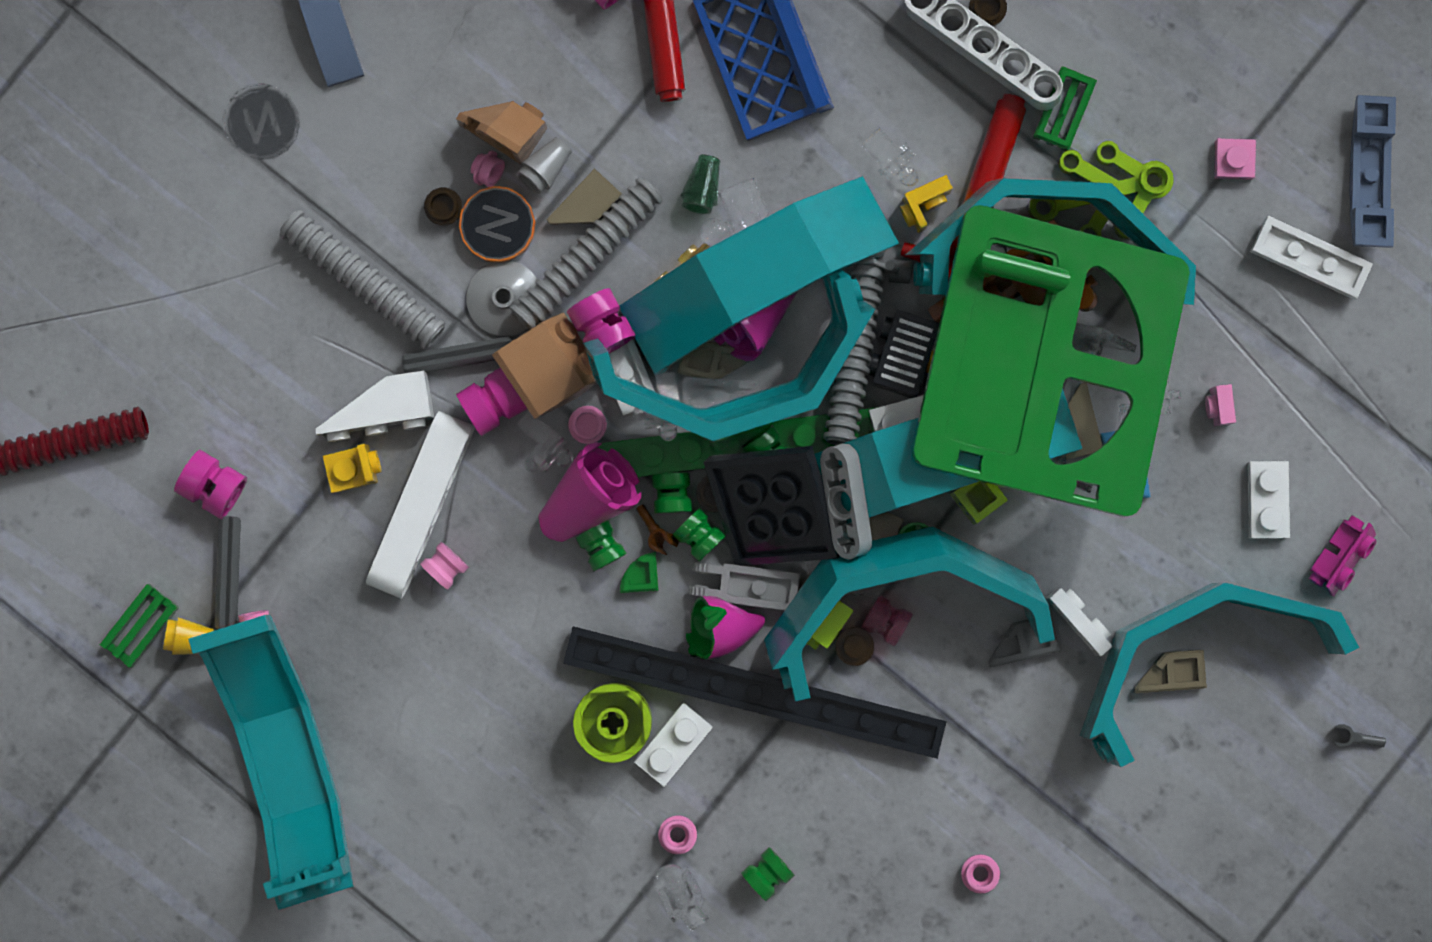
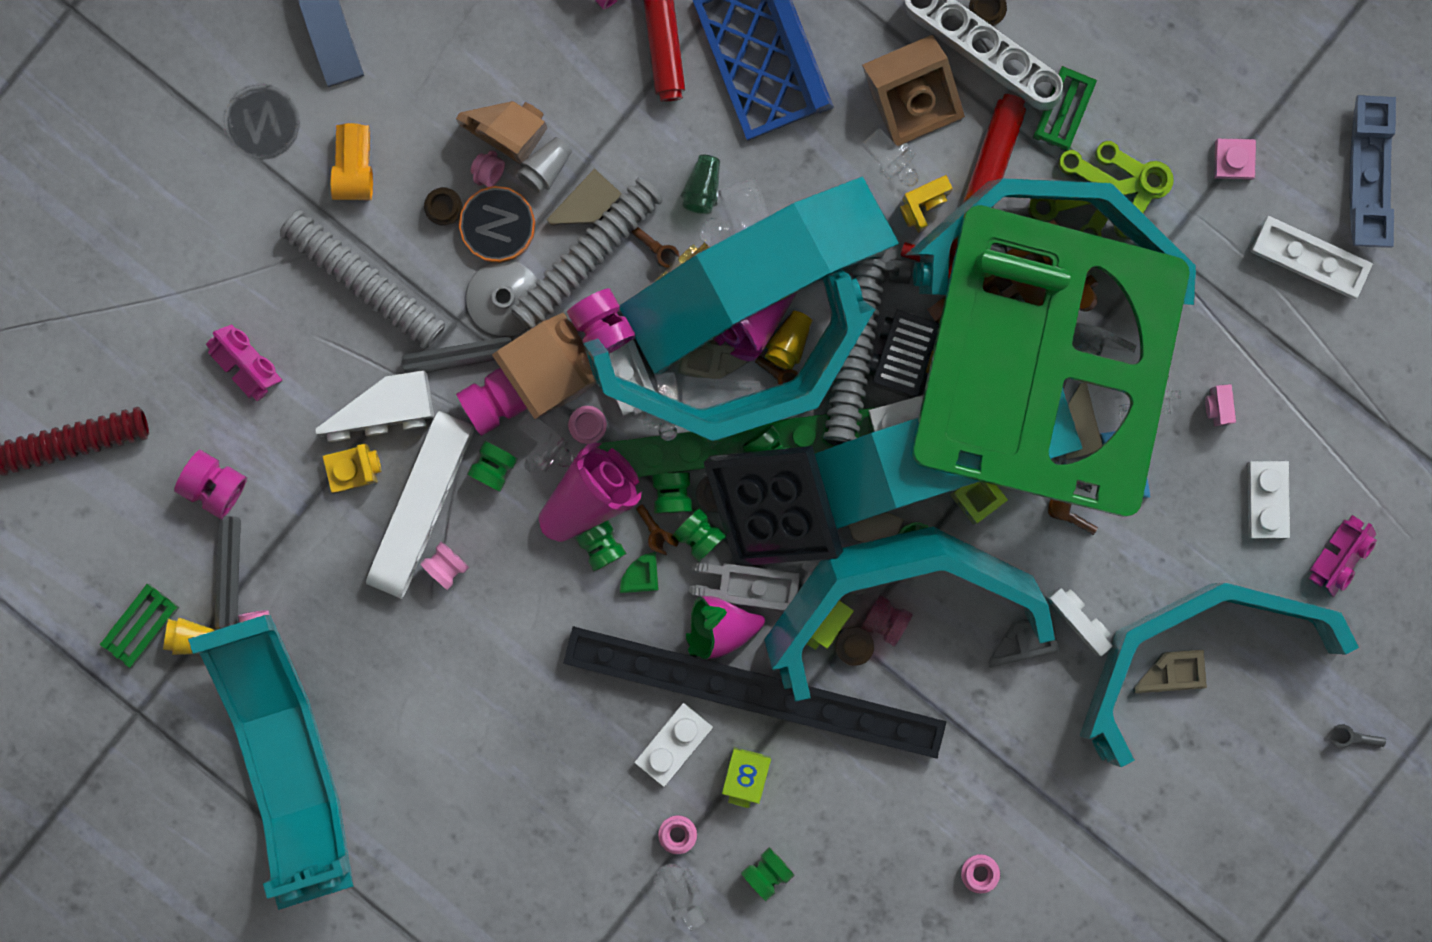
lime brick [573,683,652,763] -> none
light grey beam [820,444,872,559] -> none
none -> dark pink hinge [206,324,282,401]
none -> light orange piece [331,123,373,200]
none -> green wheel [467,441,518,492]
none -> reddish brown hand [631,227,679,268]
none -> lime brick [722,747,771,808]
none -> reddish brown hand [755,355,798,385]
none -> yellow cone [765,310,813,370]
none -> medium nougat slope [862,35,965,147]
none -> reddish brown hand [1048,499,1098,535]

